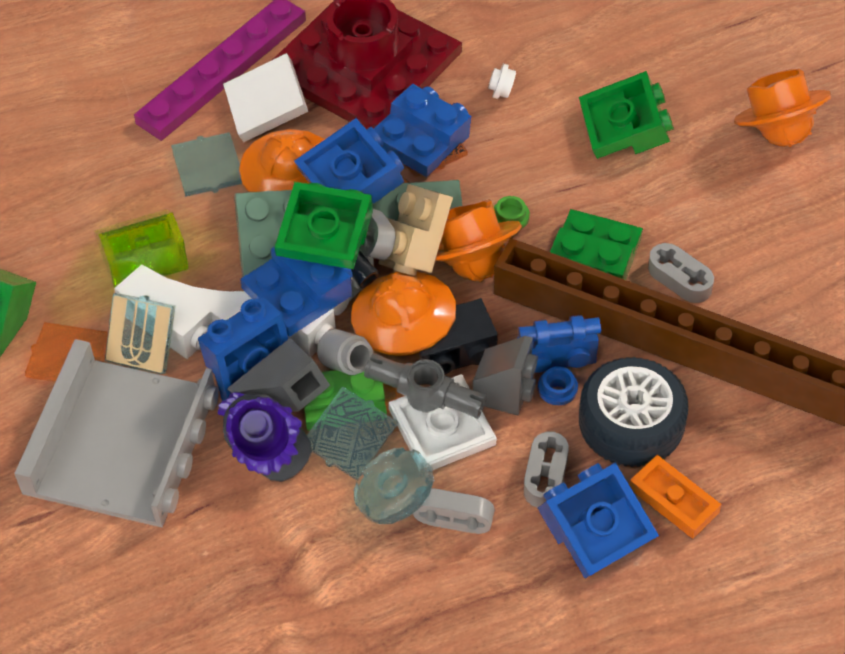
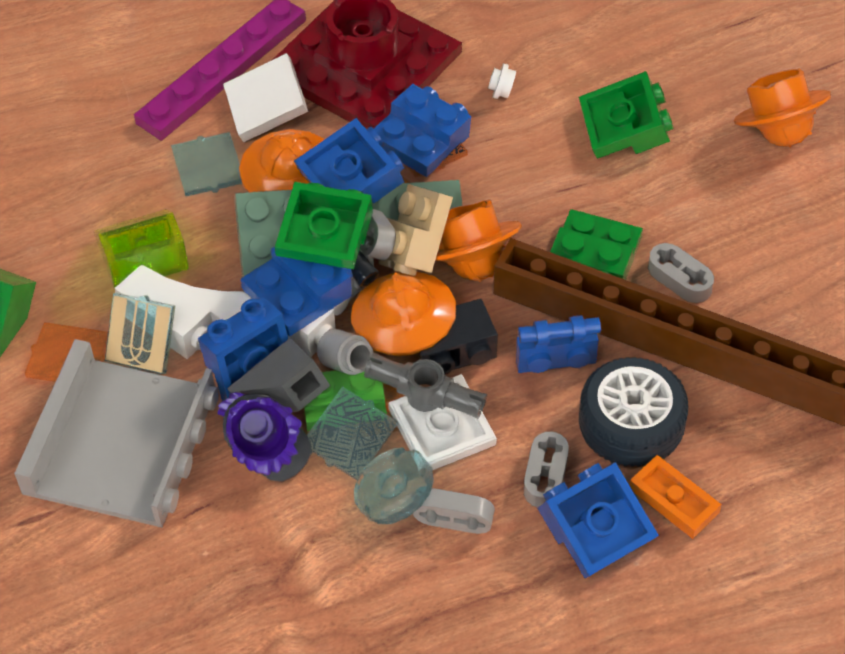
dark grey slope [473,336,538,416] -> none
bright green plate [494,196,530,230] -> none
blue plate [538,366,578,405] -> none

